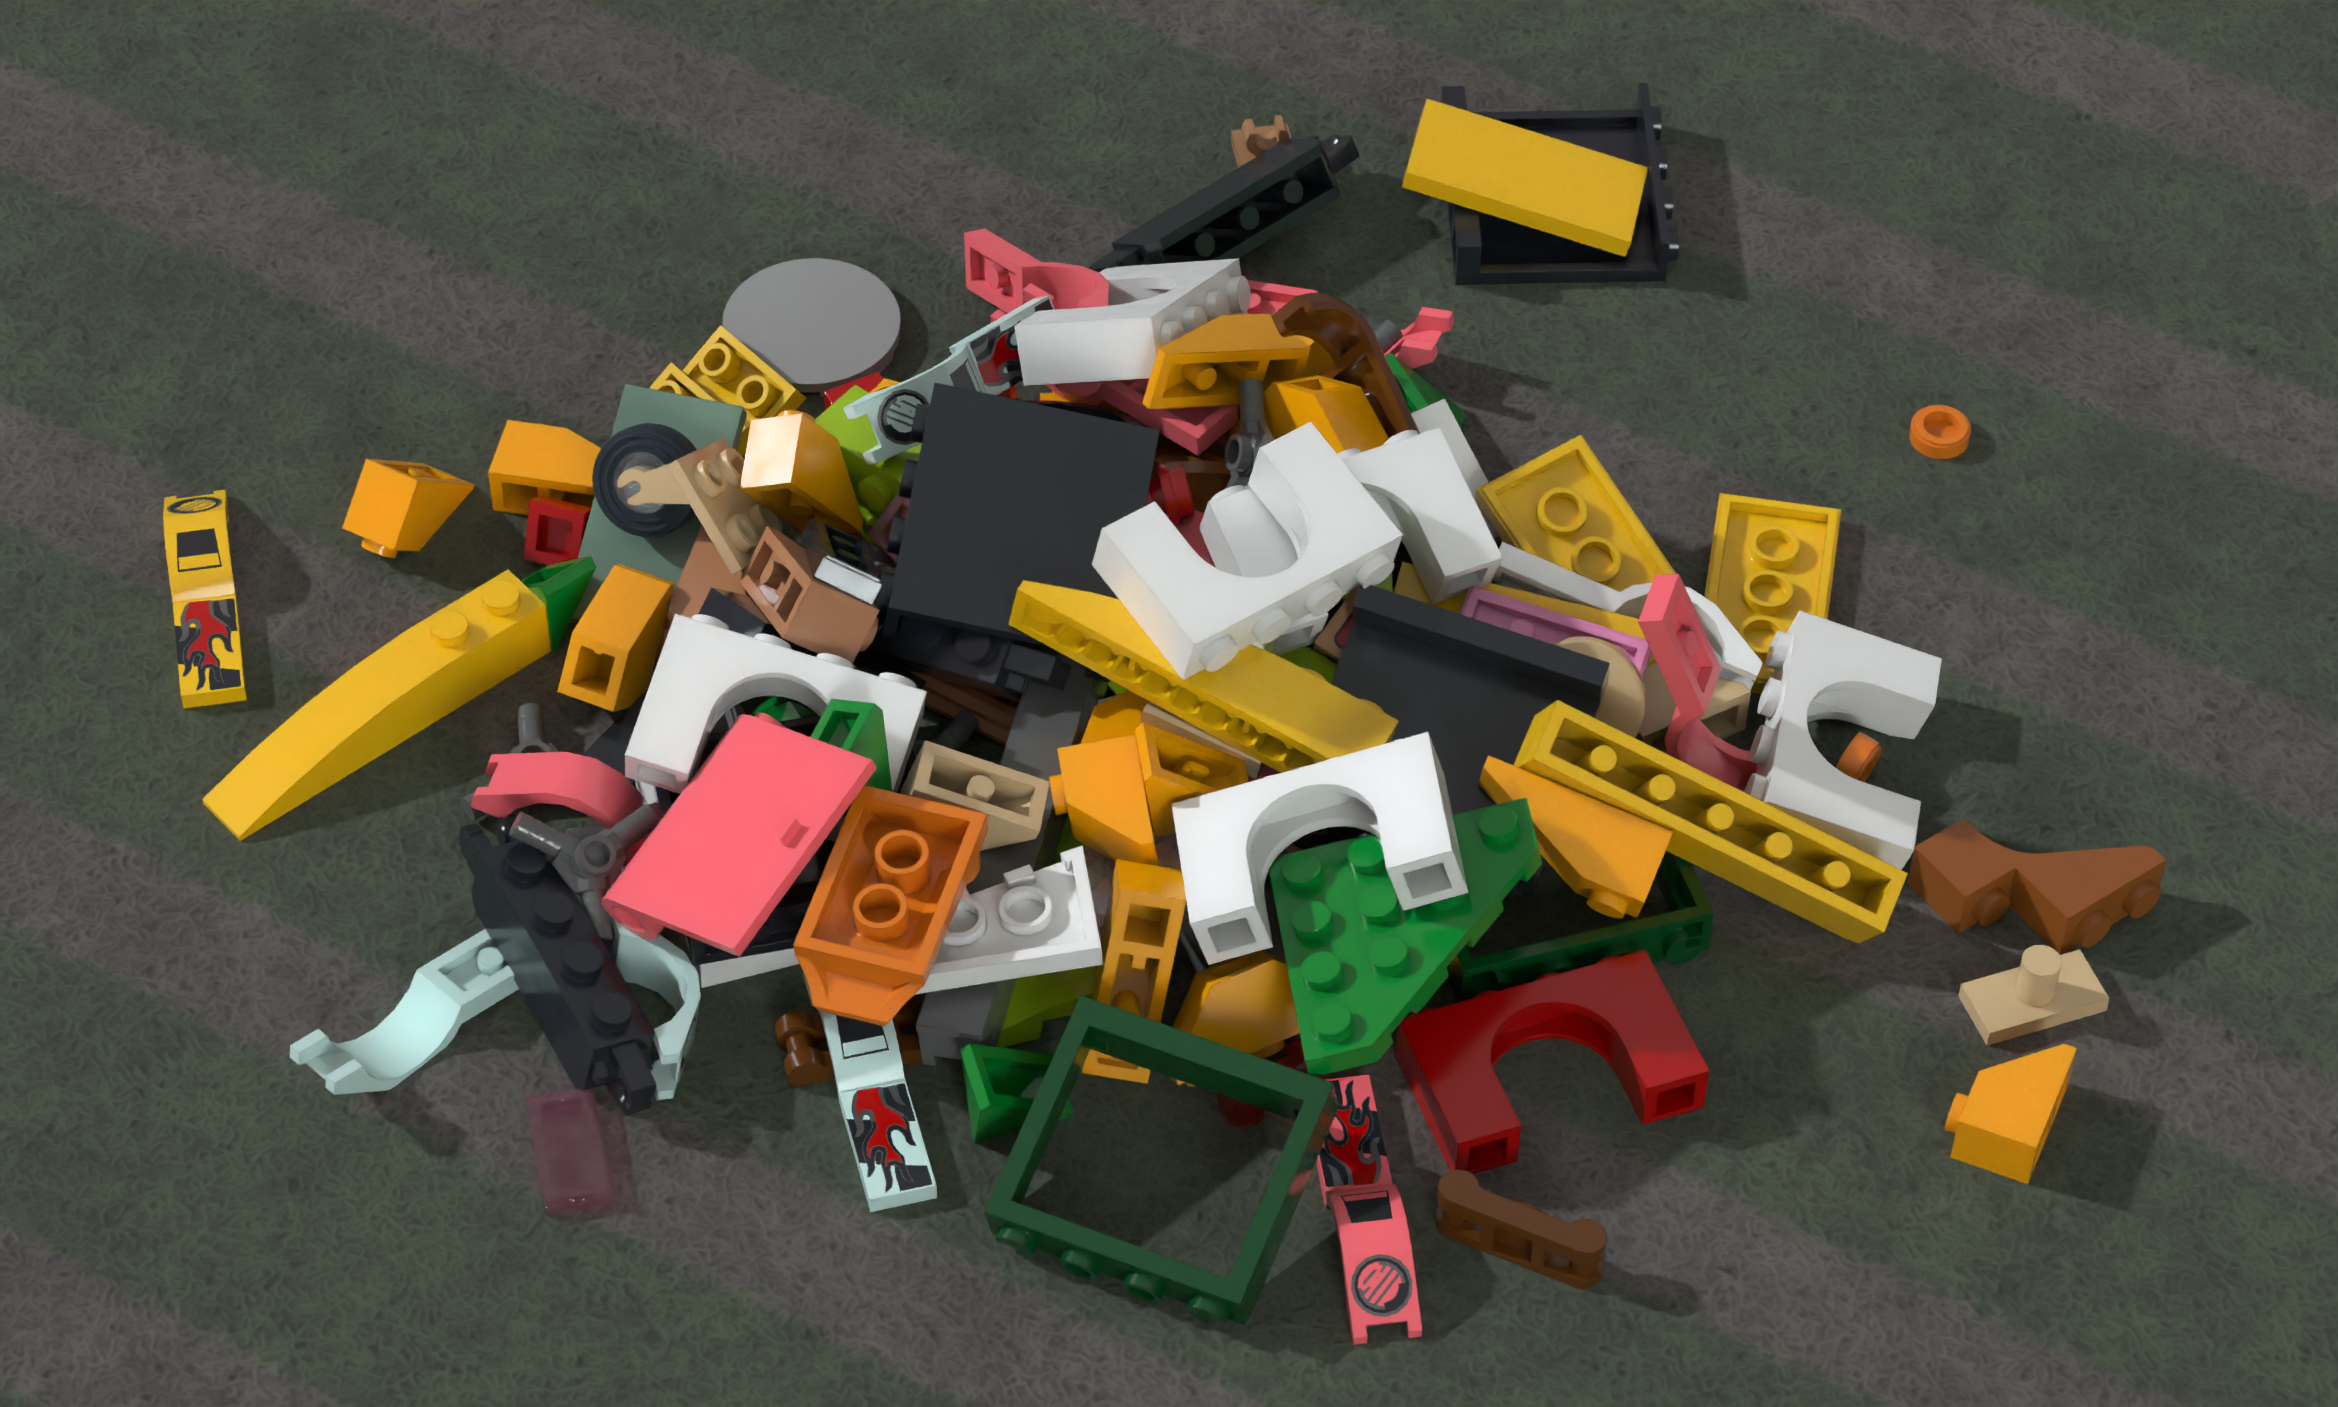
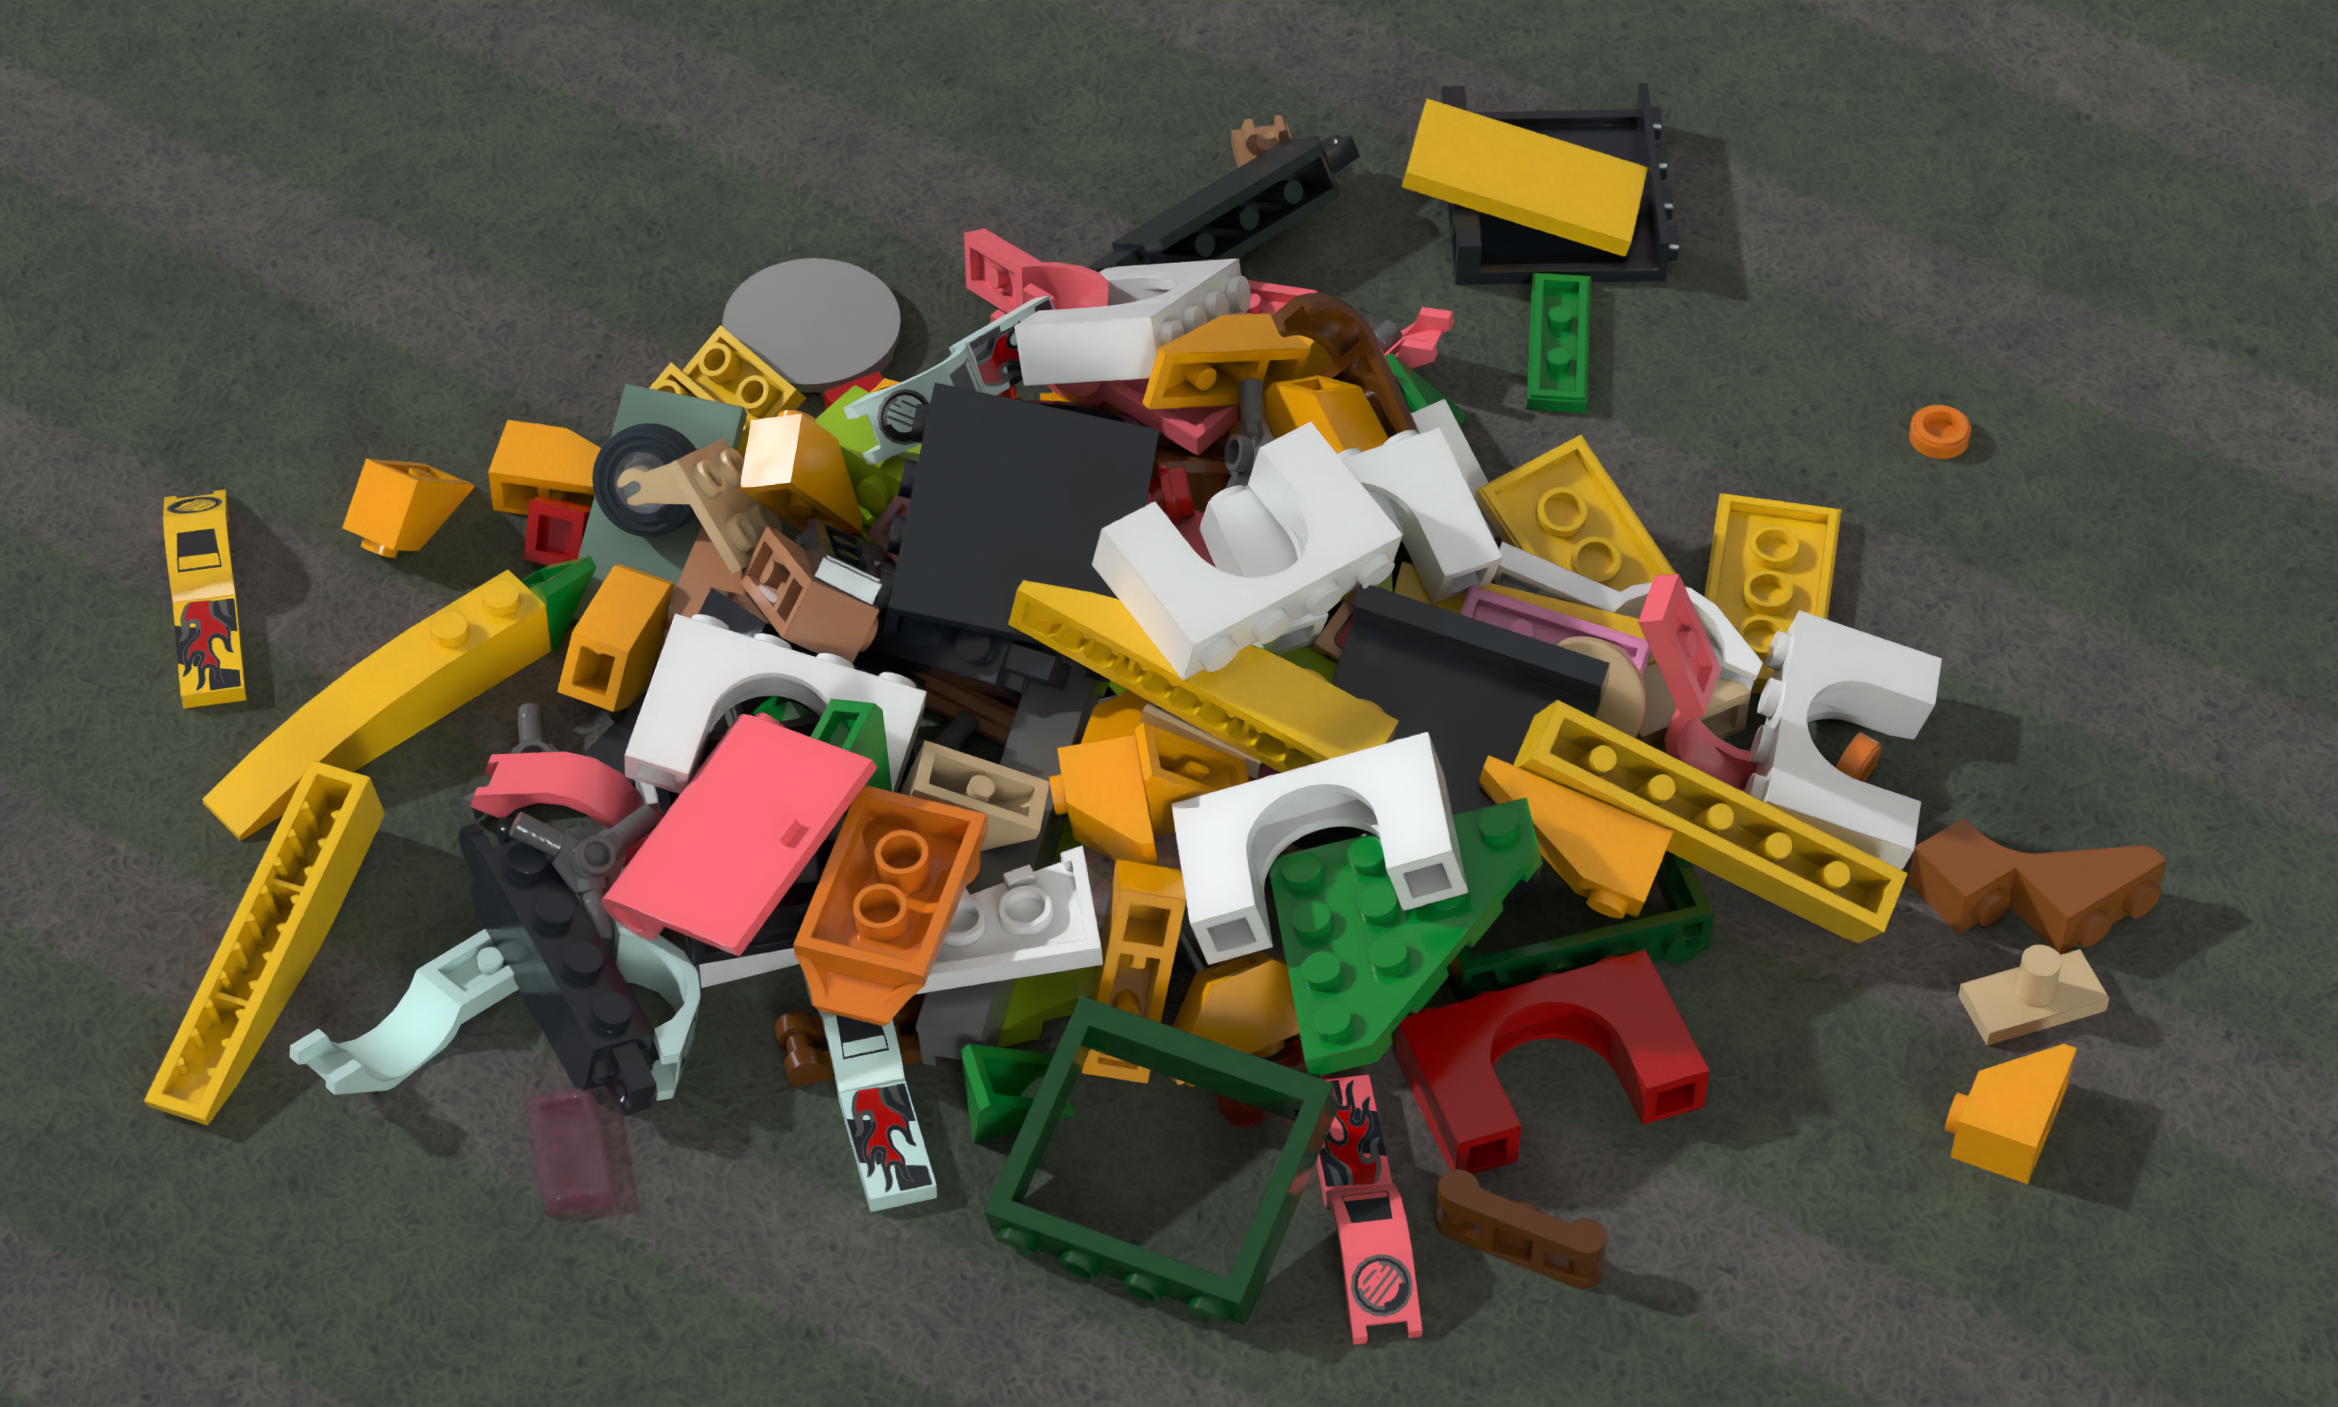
none -> yellow slope [144,759,385,1126]
none -> green tile [1526,273,1591,413]

